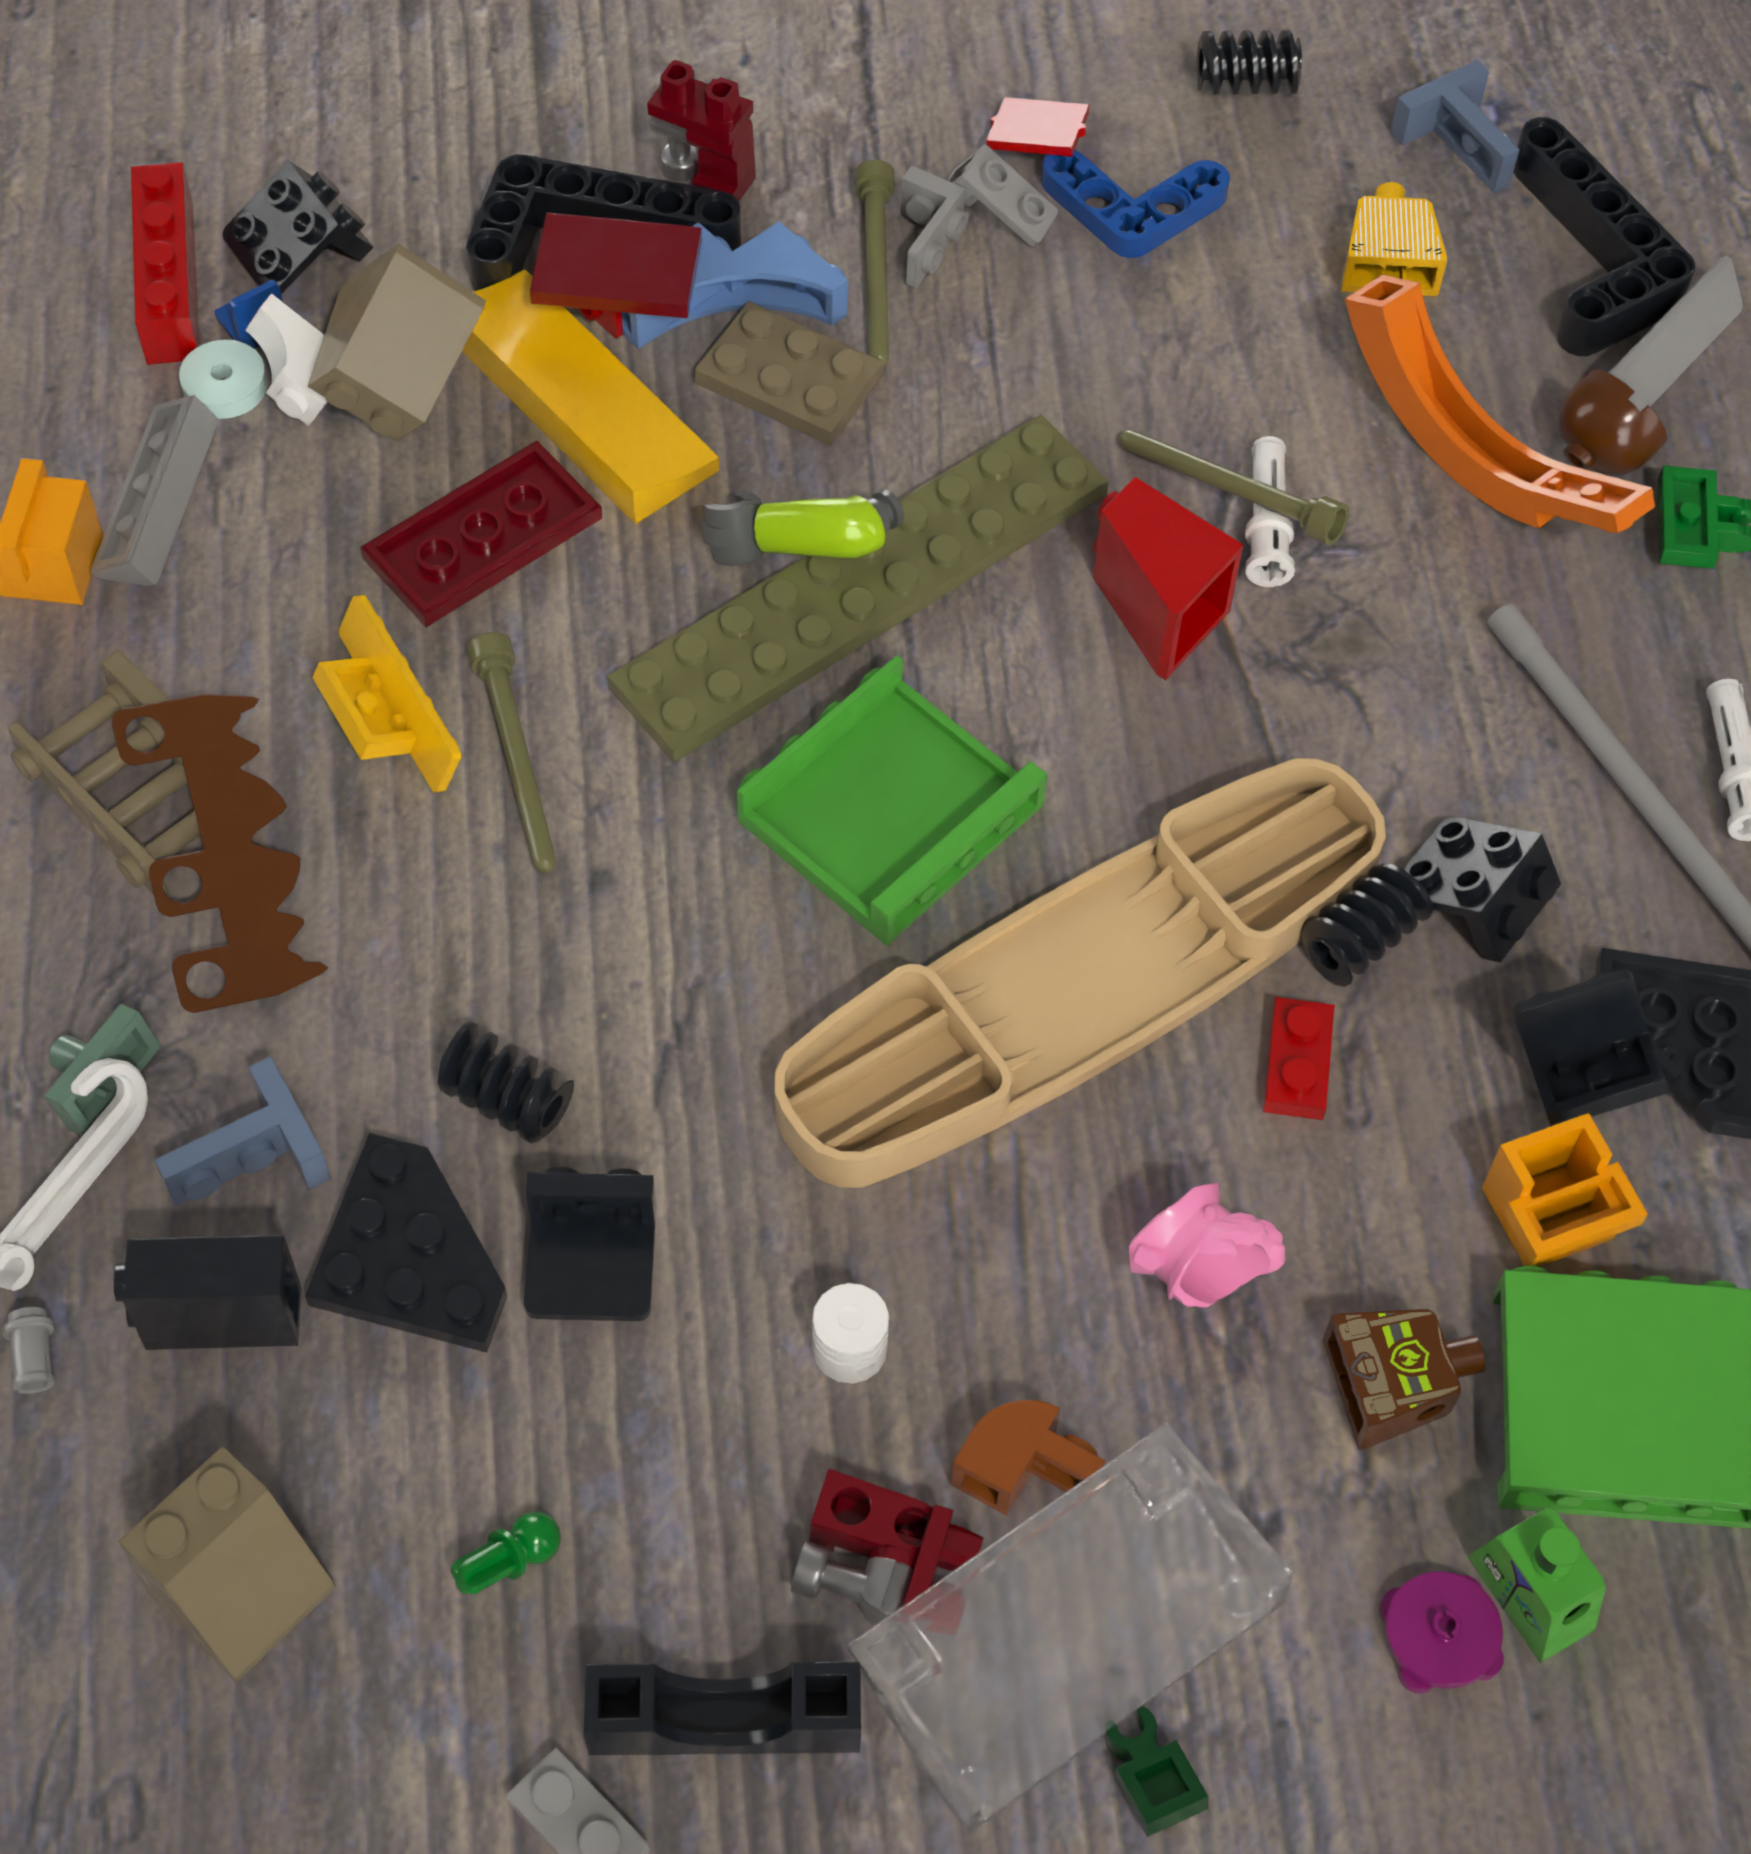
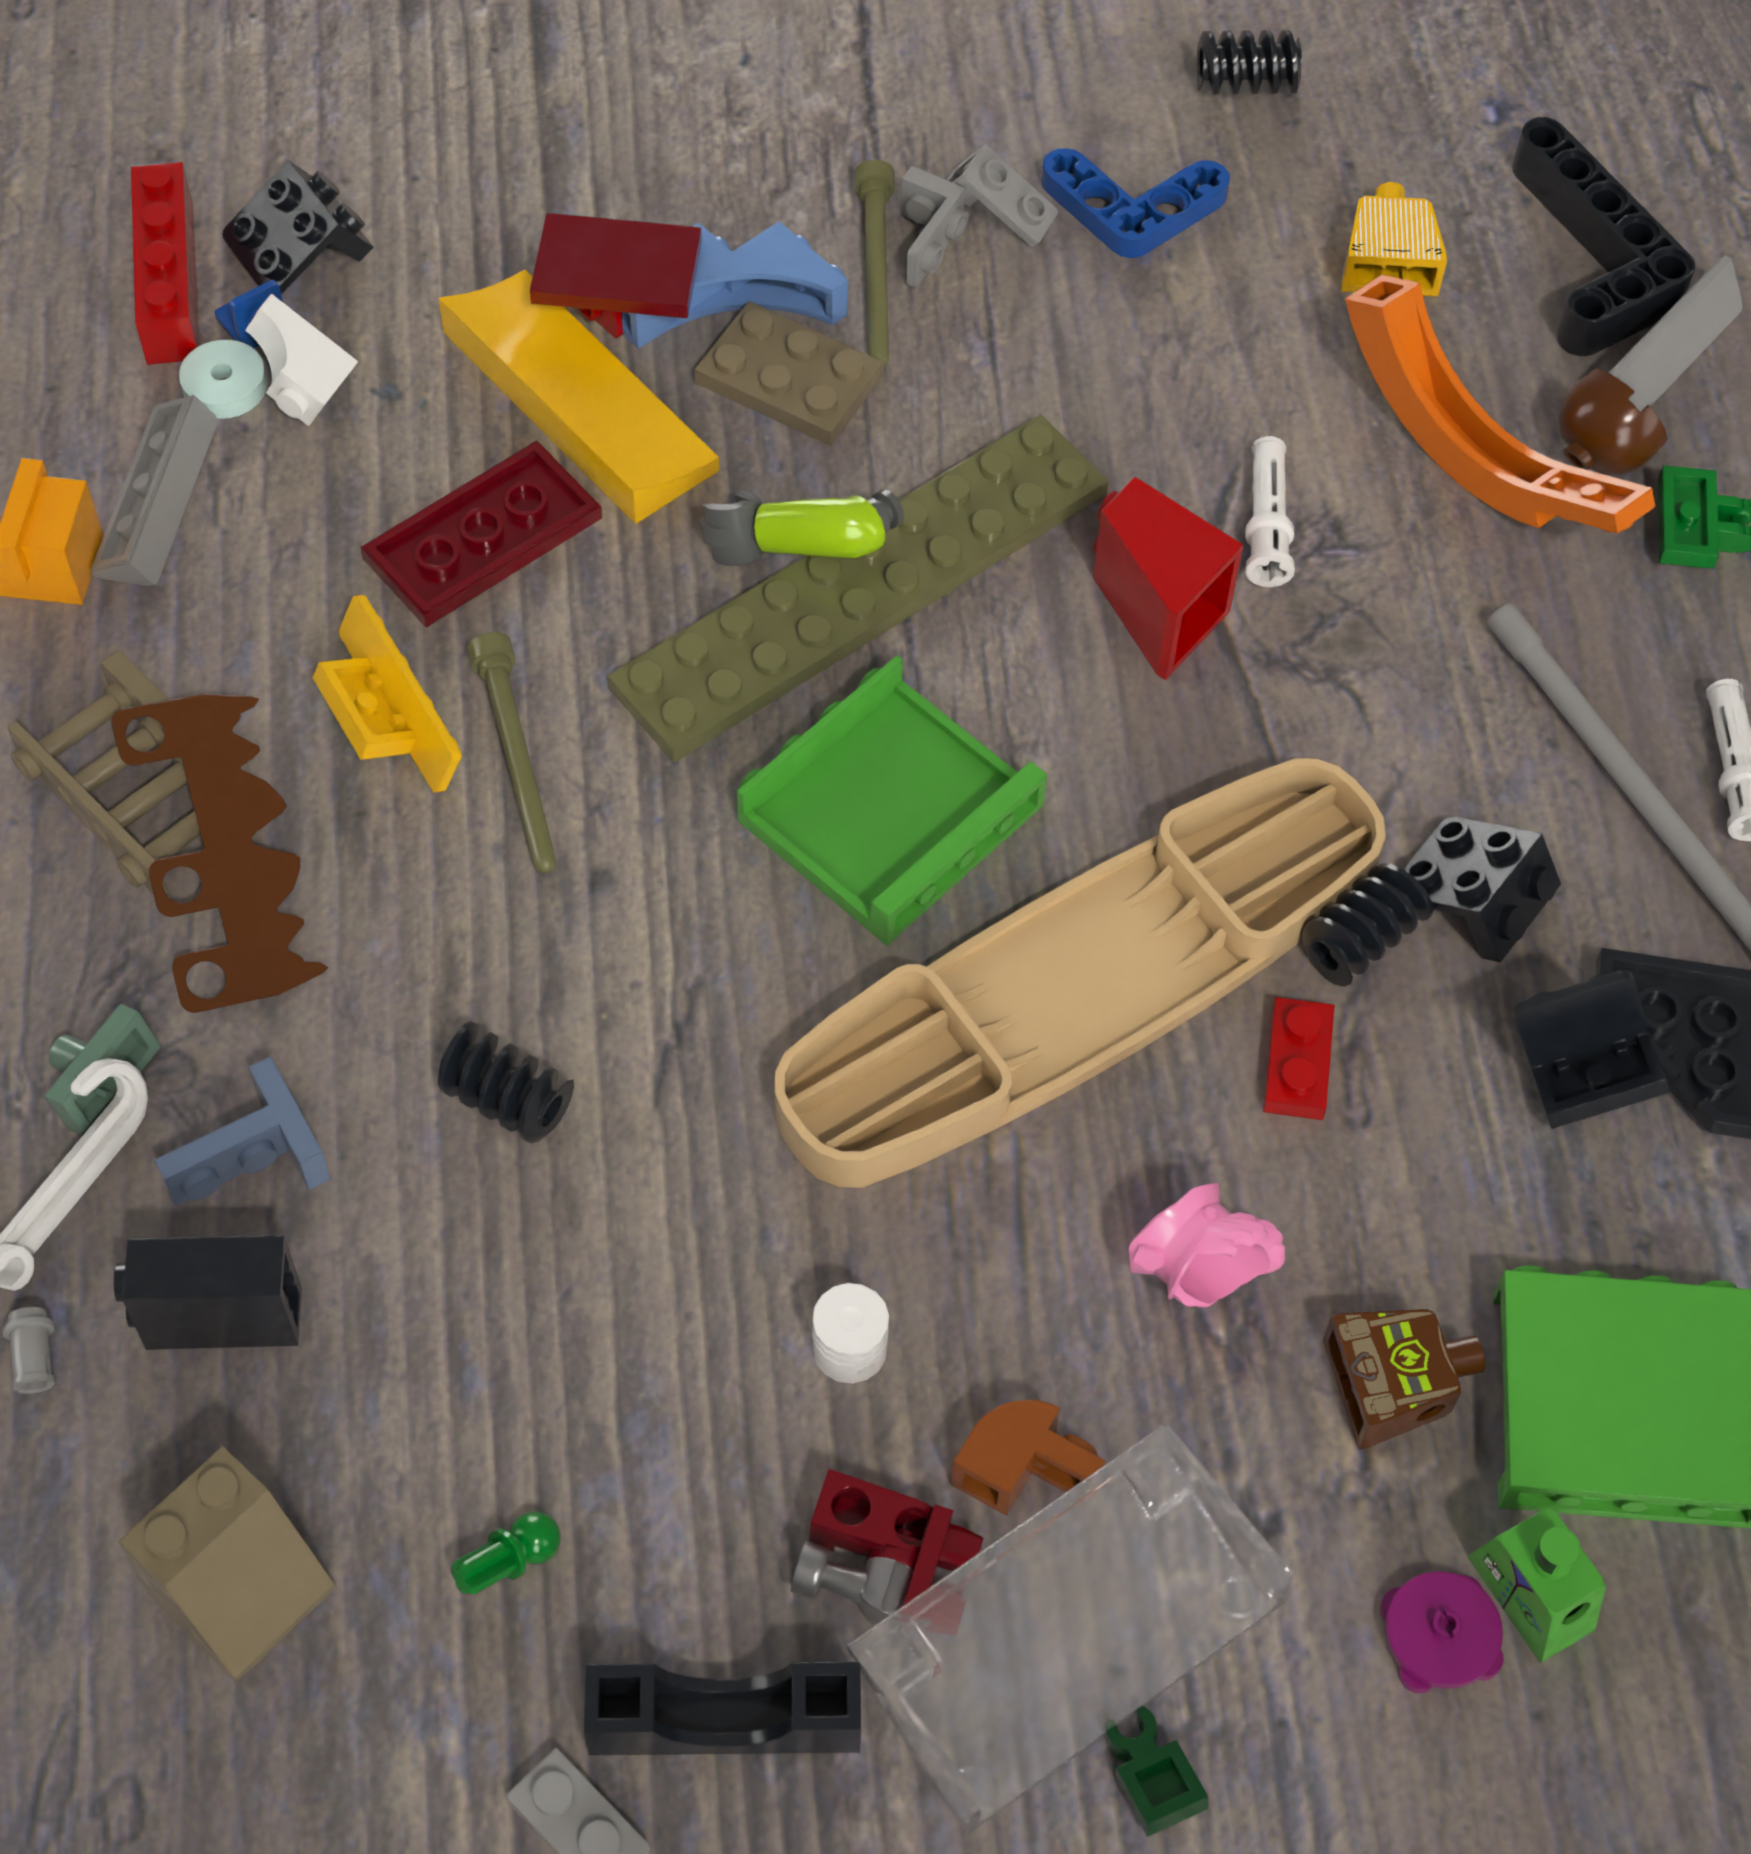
black plate [305,1132,507,1353] -> none
dark tan slope [307,244,486,441] -> none
black beam [466,154,741,291] -> none
black bracket [524,1167,657,1321] -> none
dark red hips [647,60,756,201] -> none
piece [986,97,1089,156] -> none
olive piece [1120,430,1349,545] -> none
sand blue bracket [1390,60,1519,193] -> none
light orange plate [1482,1113,1648,1267] -> none

